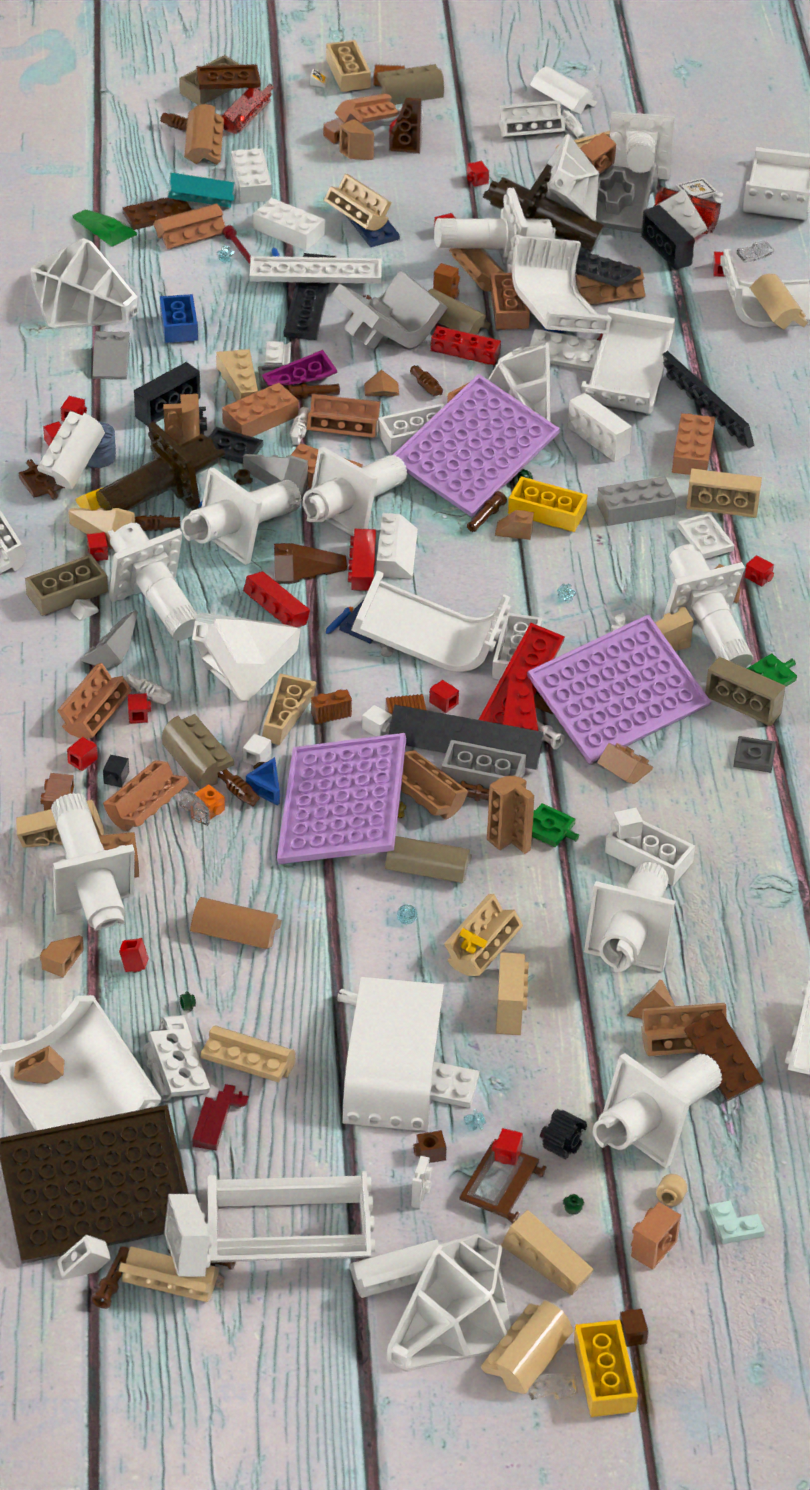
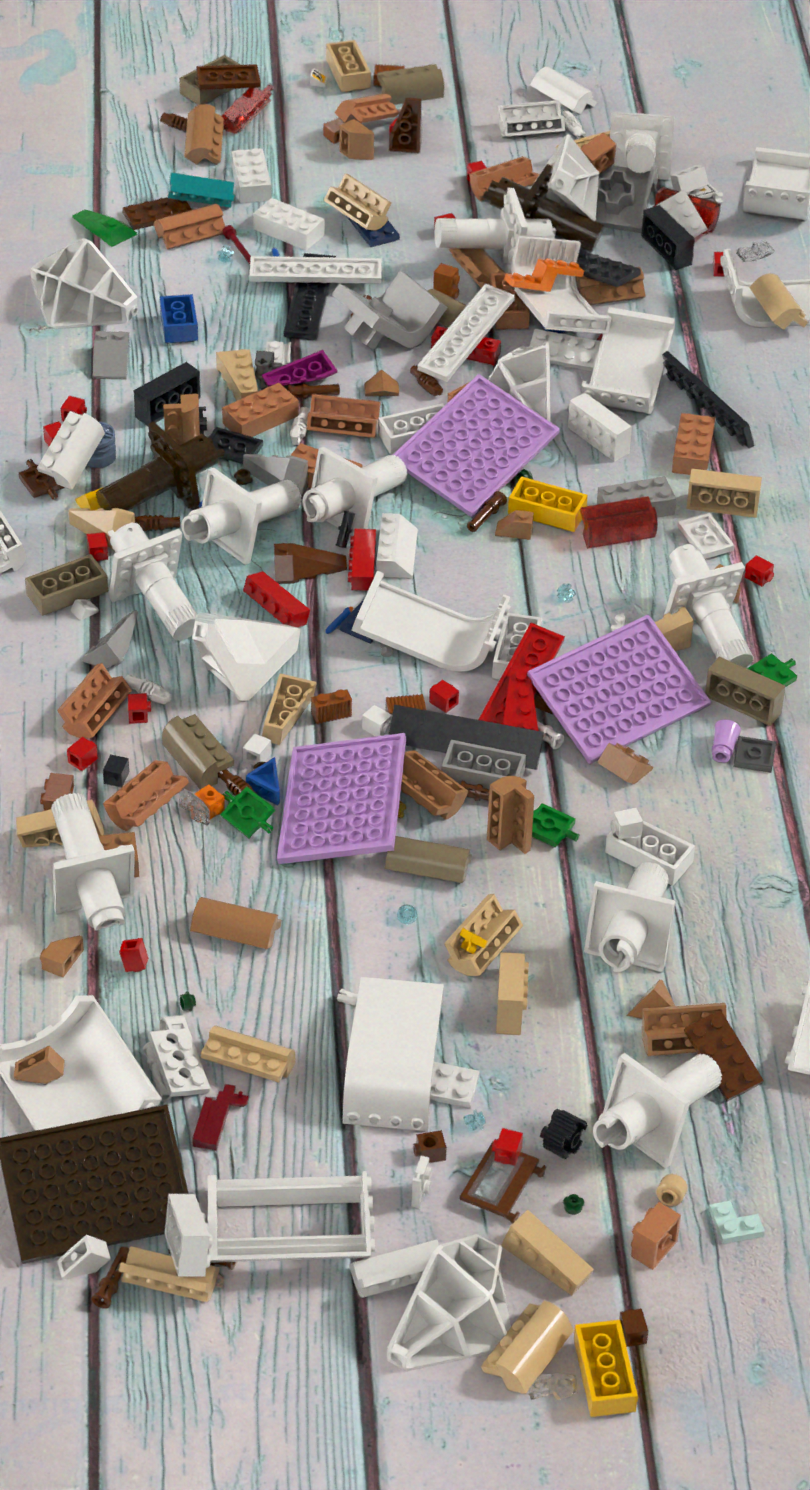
none -> green plate [220,787,276,839]
none -> dark grey piece [255,351,274,380]
none -> black pin [335,511,355,548]
none -> white plate [418,284,514,382]
none -> nougat brick [469,156,539,201]
none -> orange bracket [504,258,584,292]
none -> clear red brick [580,496,658,549]
none -> white brick [670,165,708,195]
none -> lavender plant [712,720,741,763]

